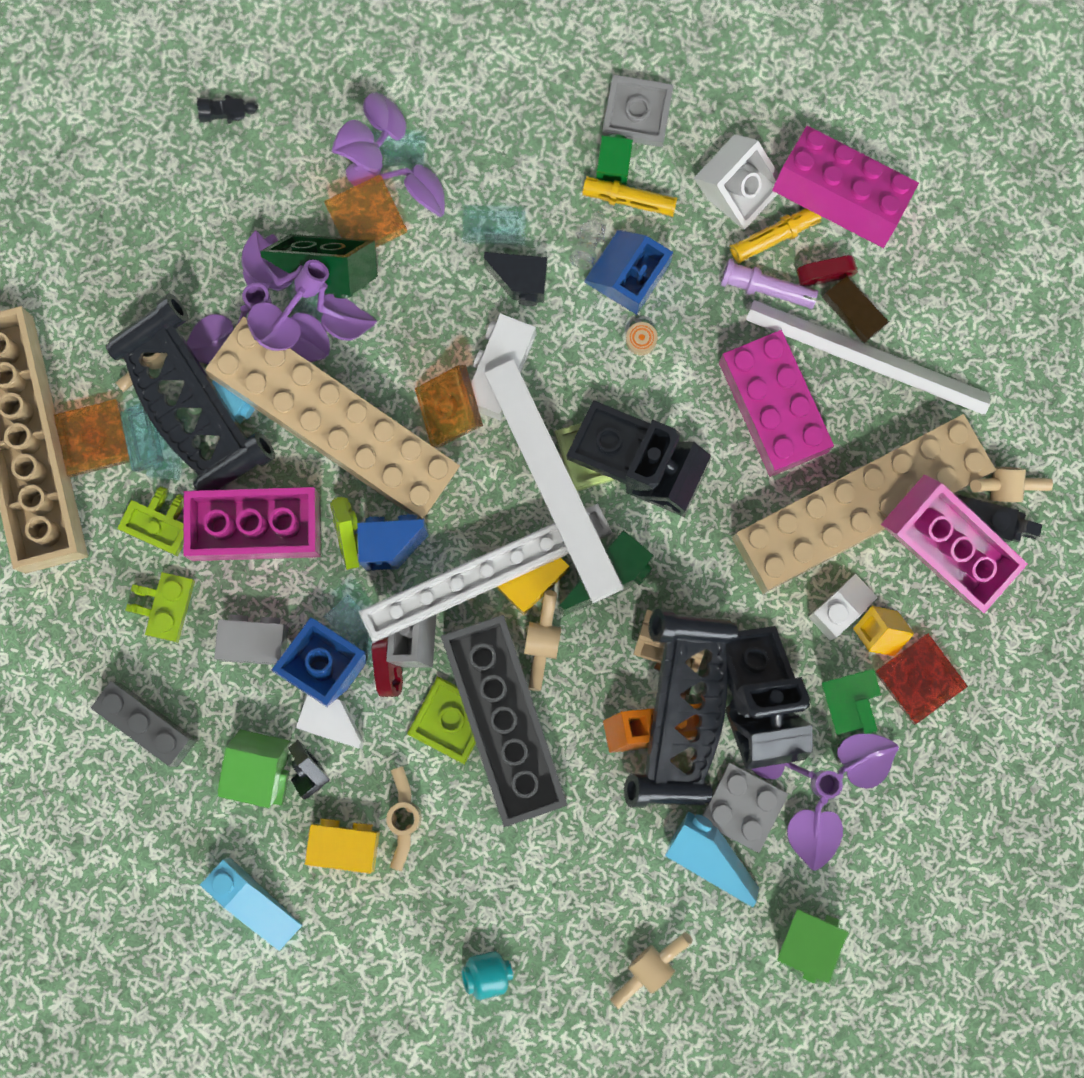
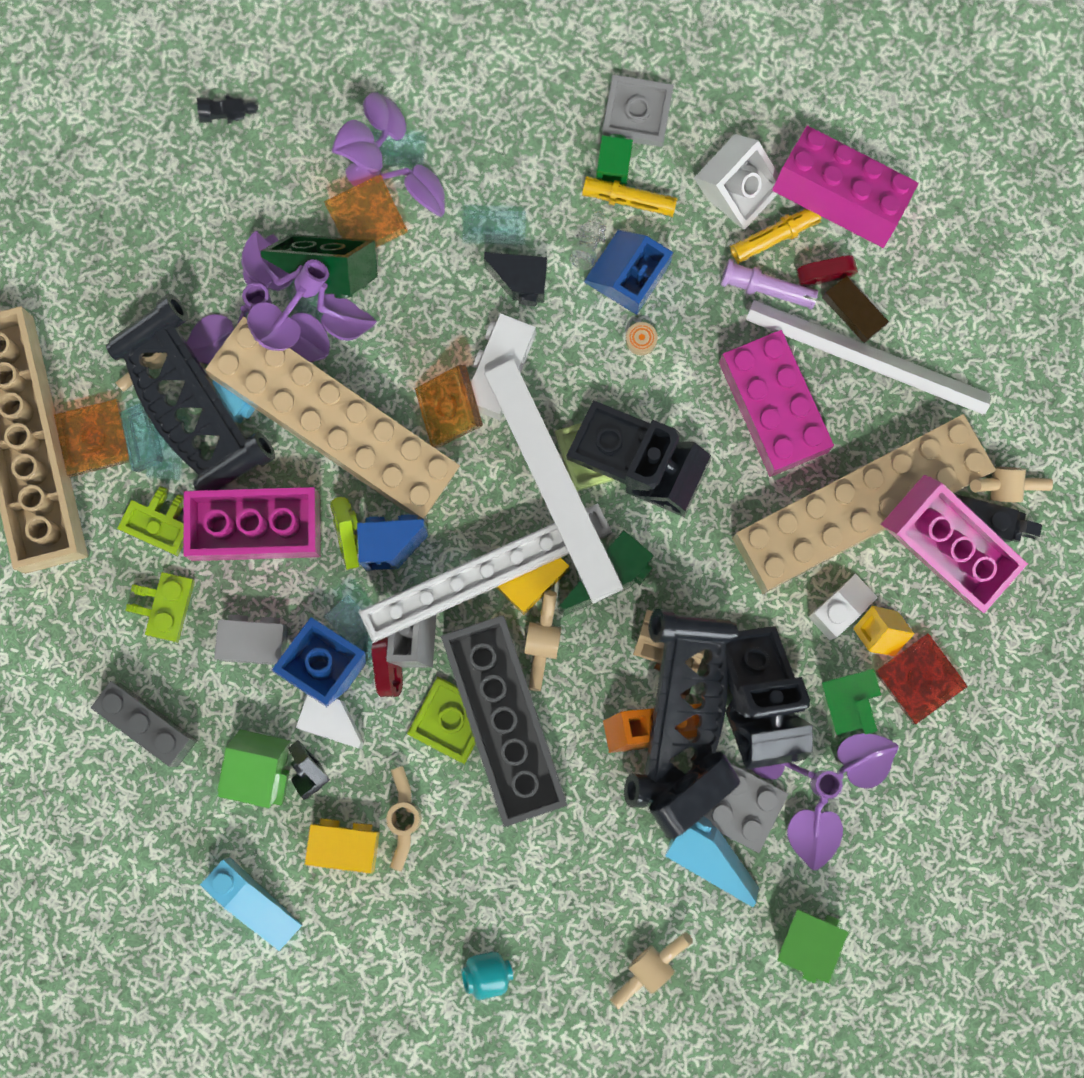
none -> black beam [649,752,740,839]

